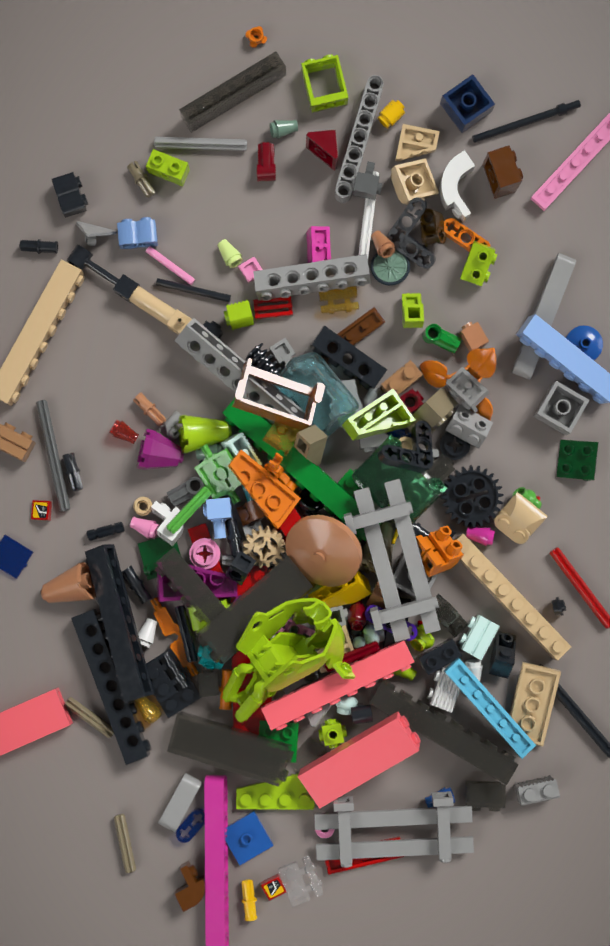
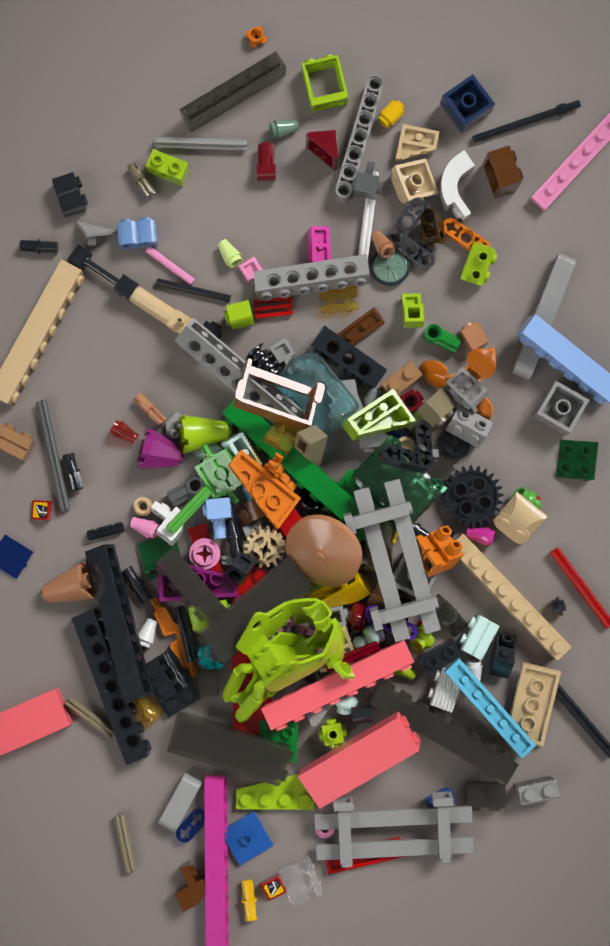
orange pin [219,669,233,710] -> none
blue dish [566,325,603,360] -> none

